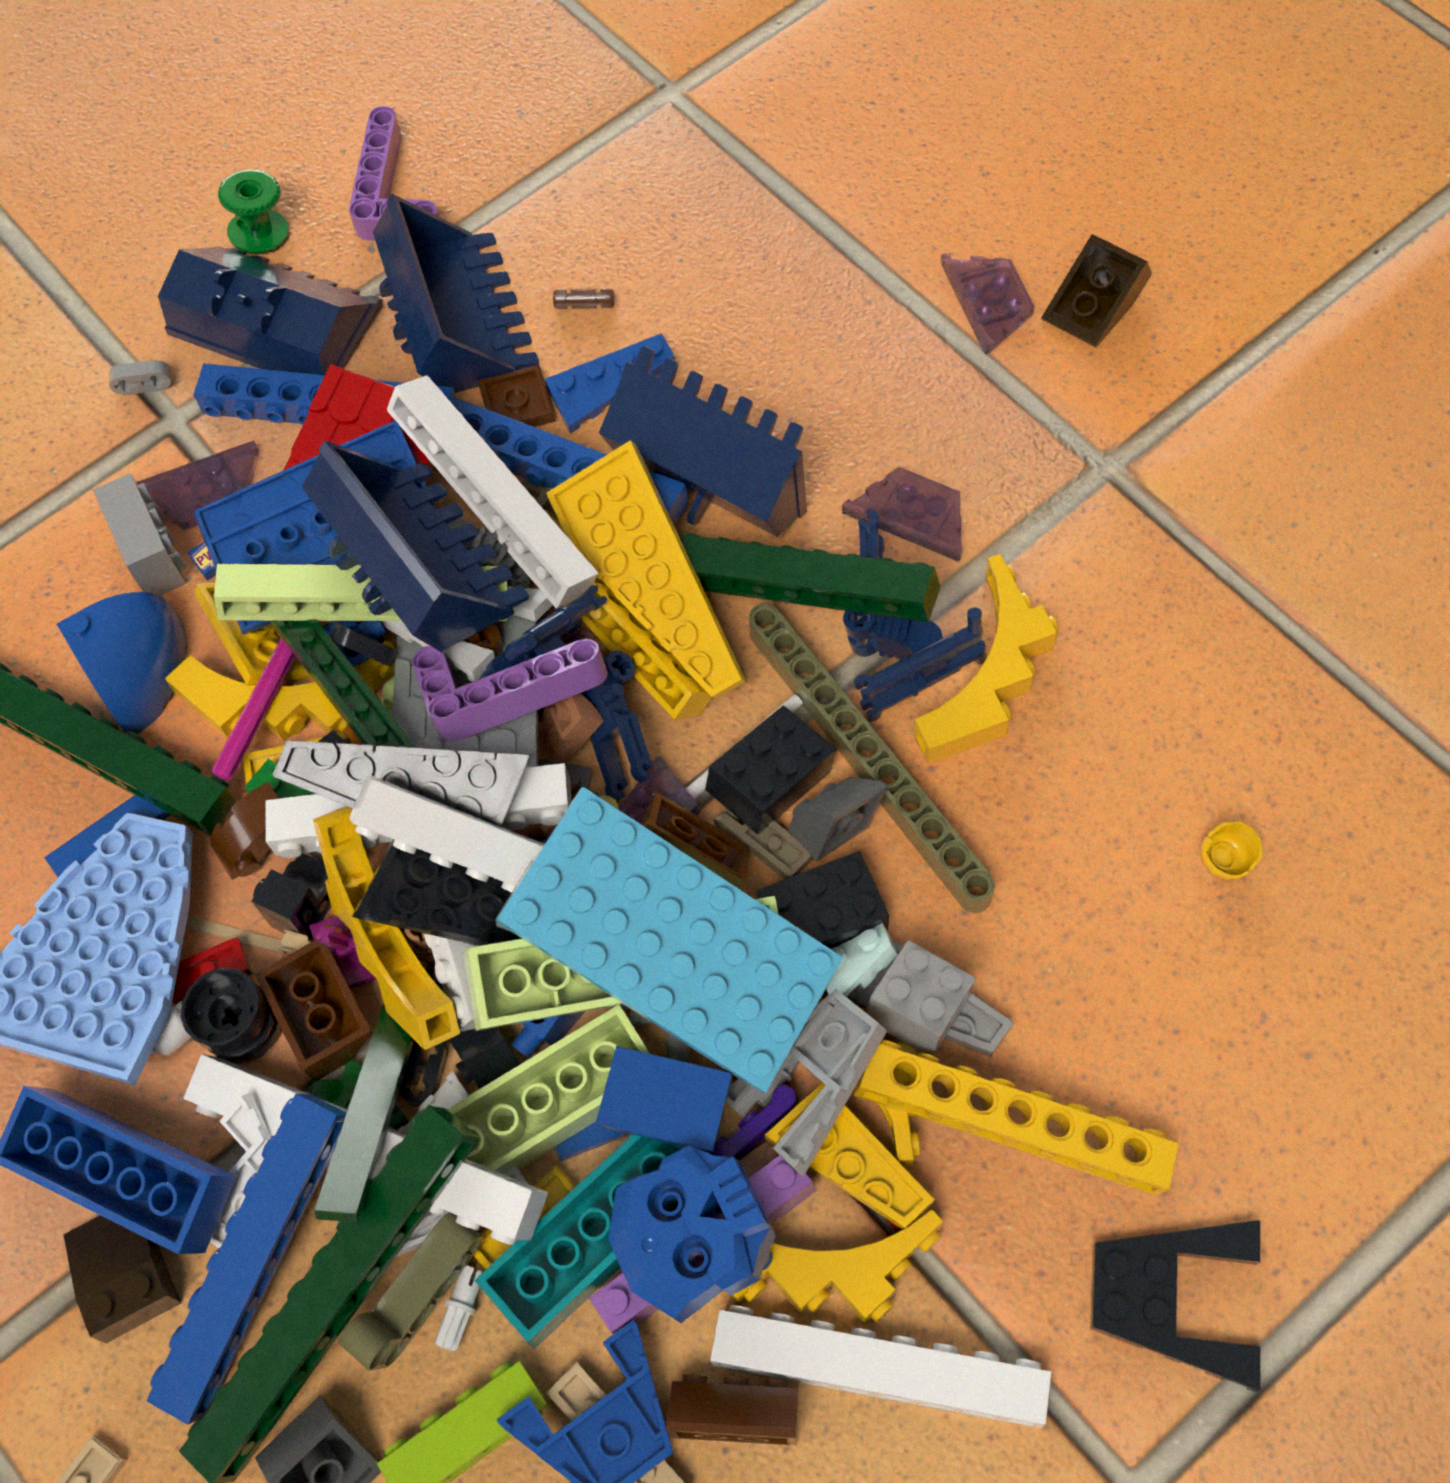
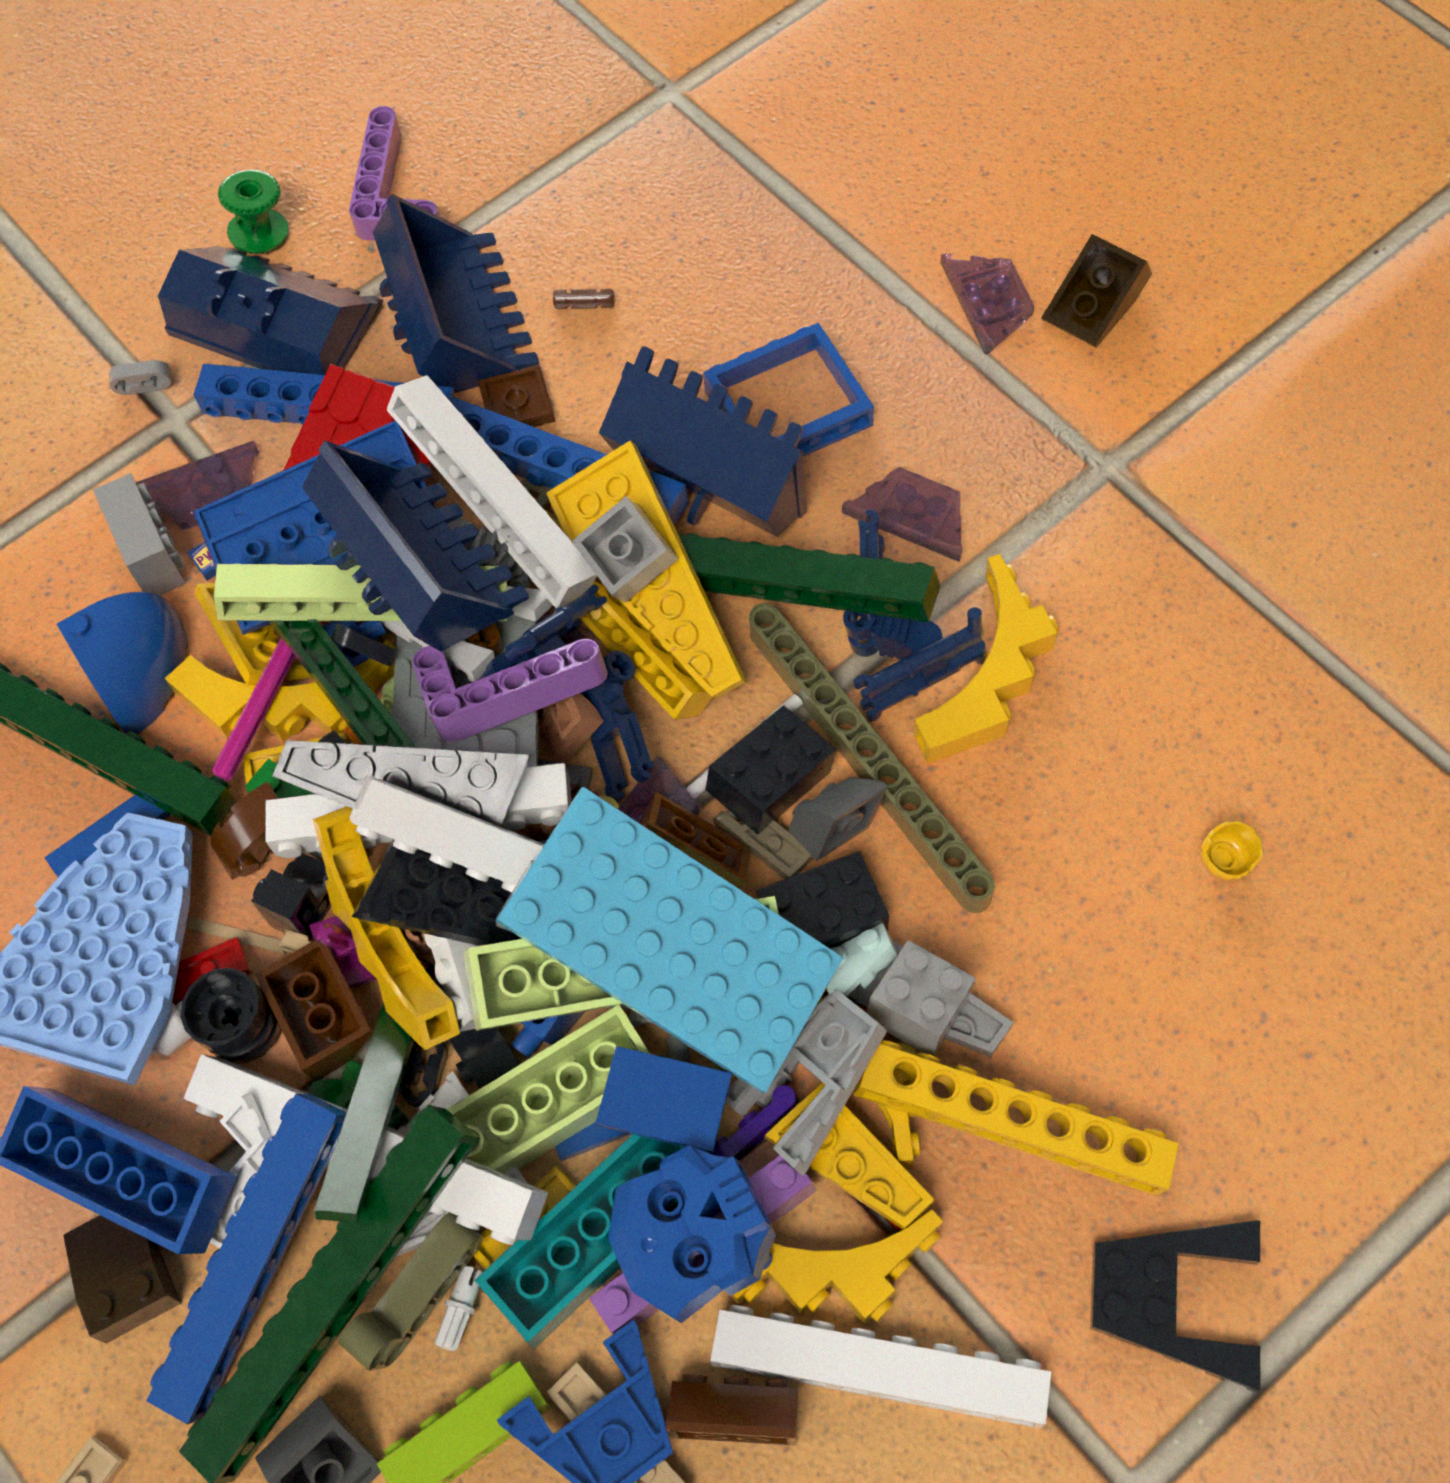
blue wing [544,333,675,434] -> none
none -> light grey brick [572,496,679,603]
none -> blue window [703,322,874,457]

